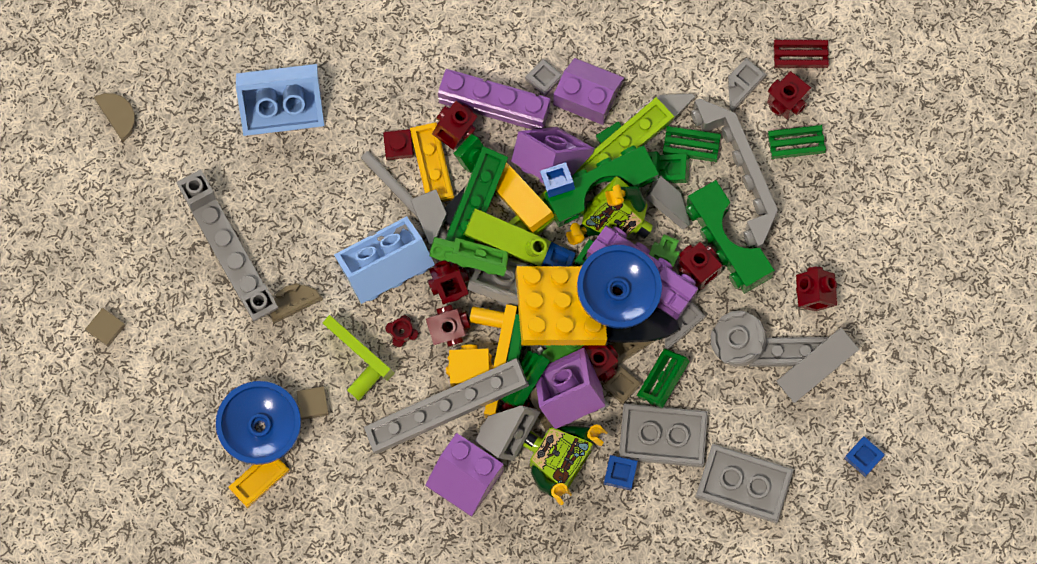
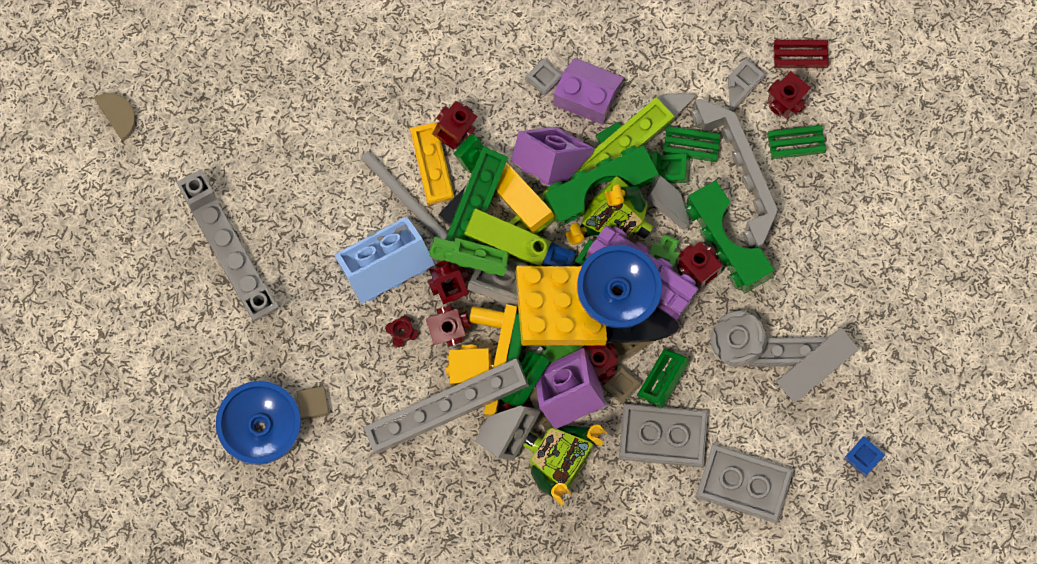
dark tan tile [85,308,125,347] -> none
yellow tile [228,459,290,509] -> none
light blue slope [236,64,324,136] -> none
dark tan tile [271,283,323,324] -> none
lime piece [322,315,395,401] -> none
dark red plate [383,129,413,160] -> none
light grey tile [411,190,447,247] -> none
medium lavender slope [425,433,504,517] -> none
medium lavender brick [438,69,550,130] -> none
plate [540,162,575,198] -> none
blue plate [604,455,638,491] -> none
light grey tile [664,301,706,350] -> none
dark red brick [796,266,837,311] -> none

